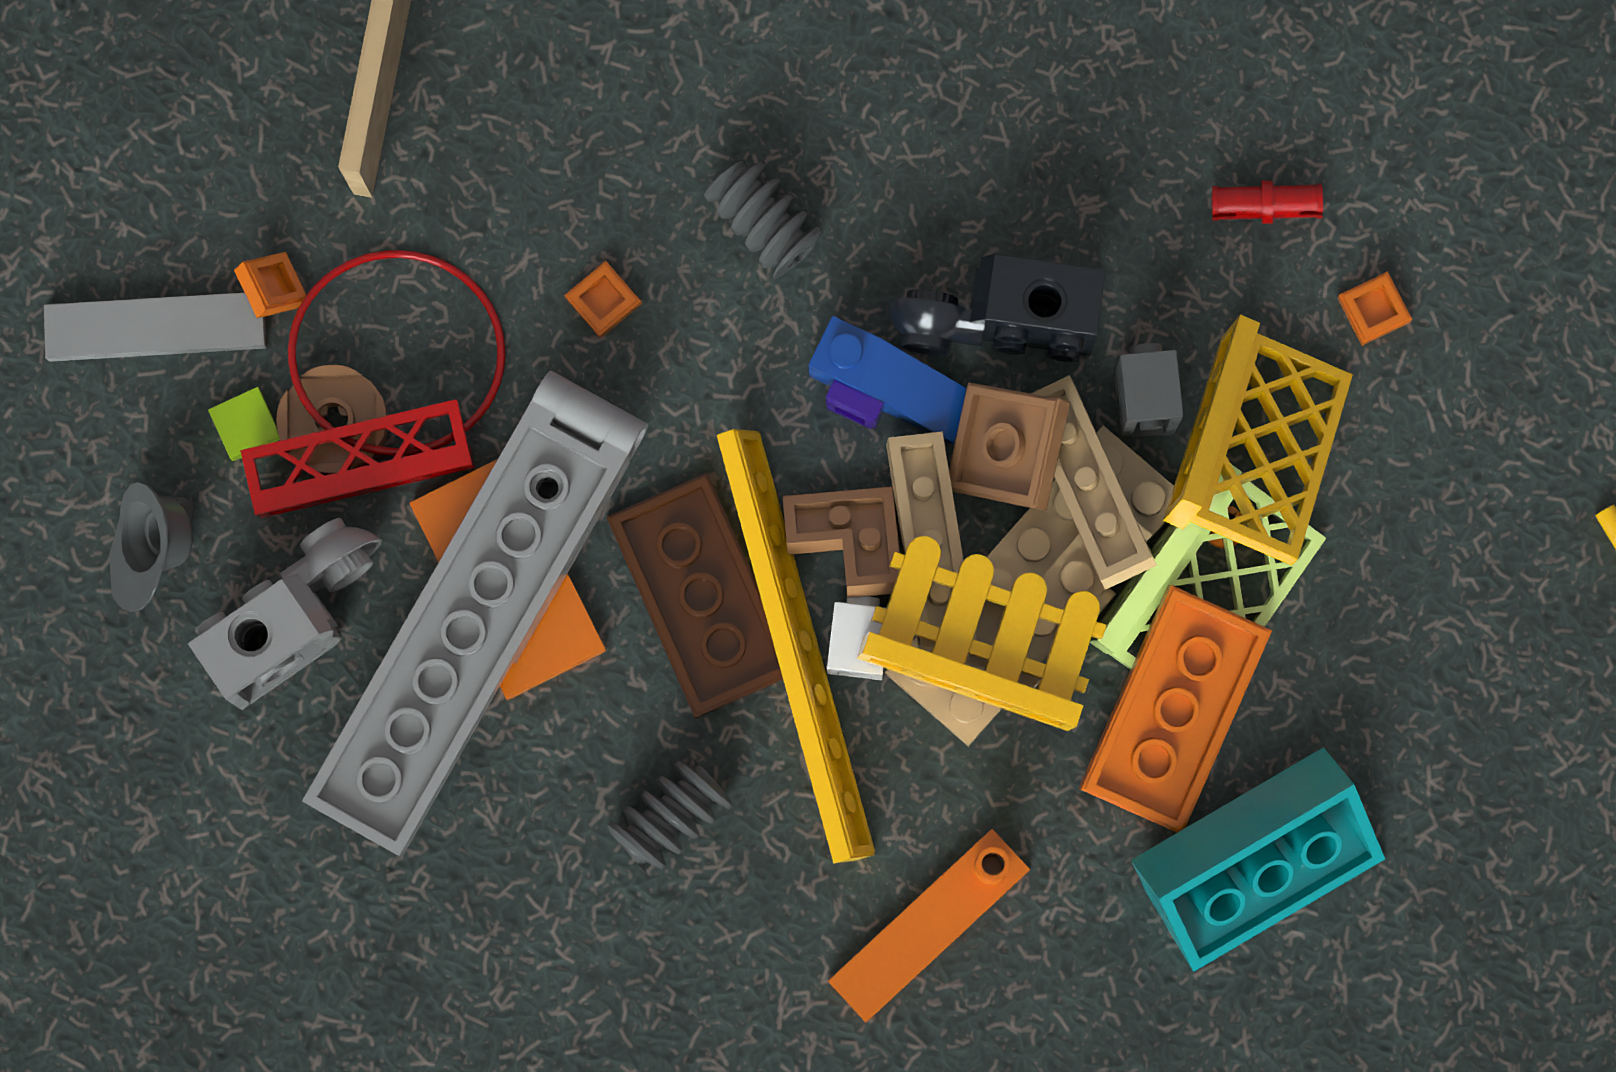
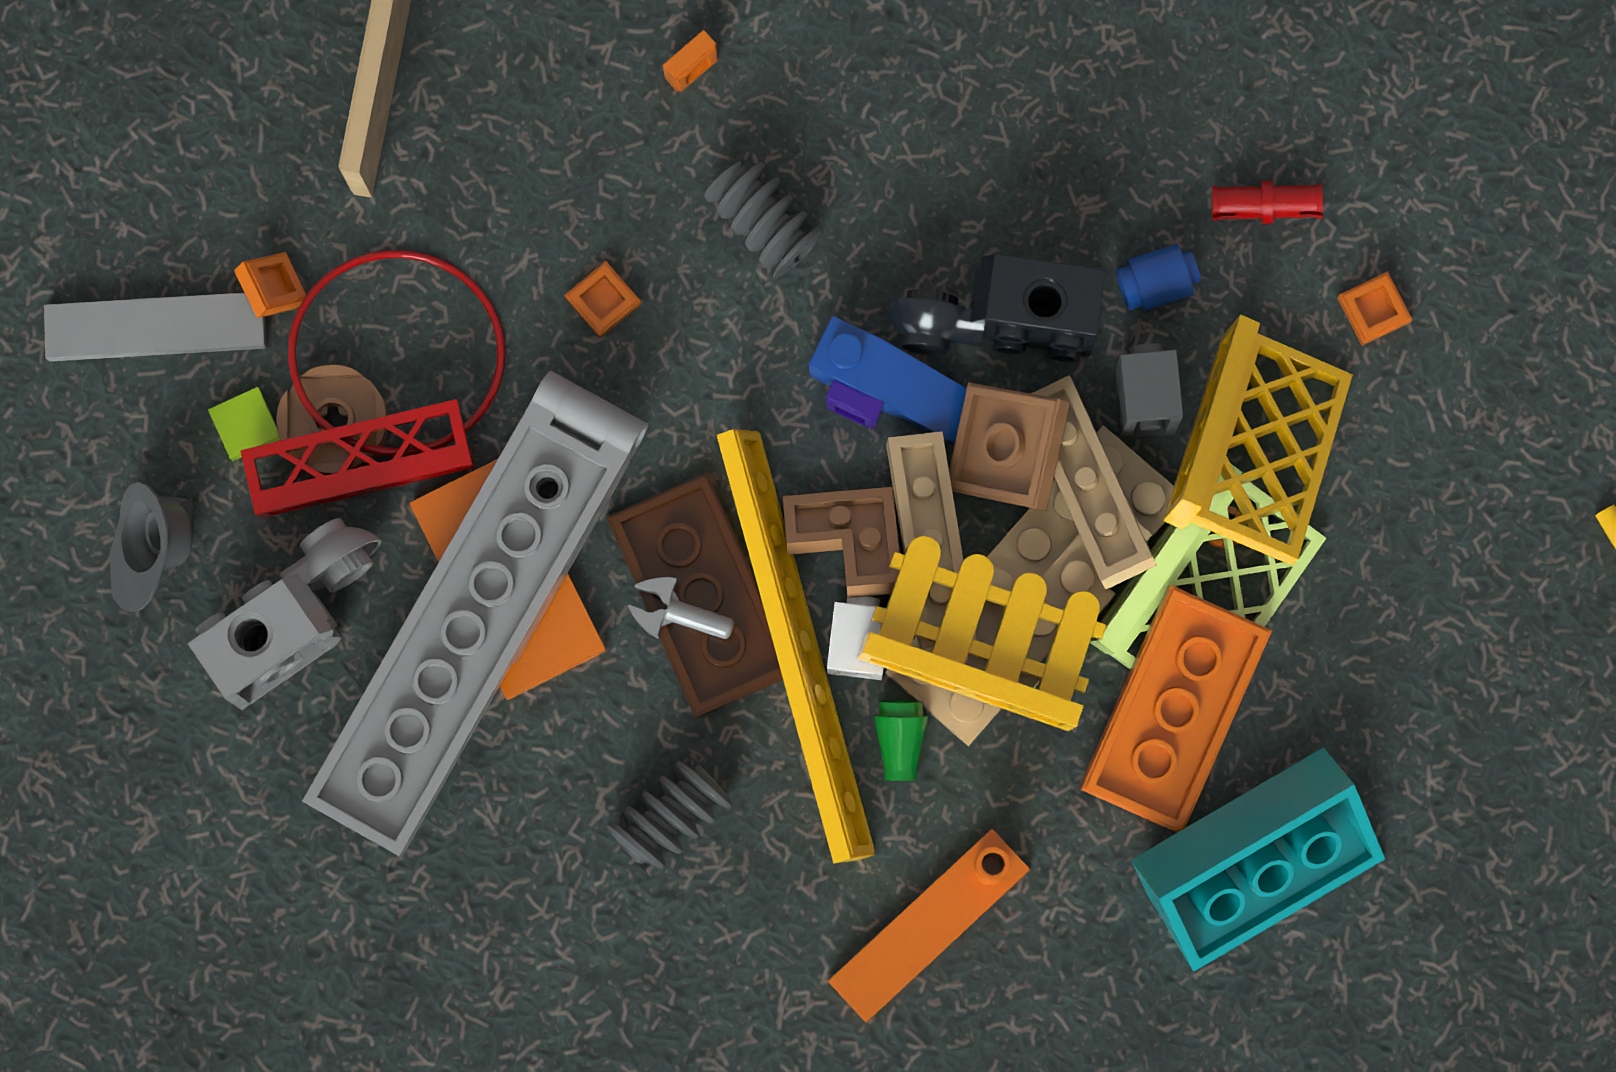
none -> light grey bar [628,577,734,639]
none -> orange tile [663,30,718,92]
none -> green cone [873,700,929,781]
none -> blue brick [1115,243,1201,312]

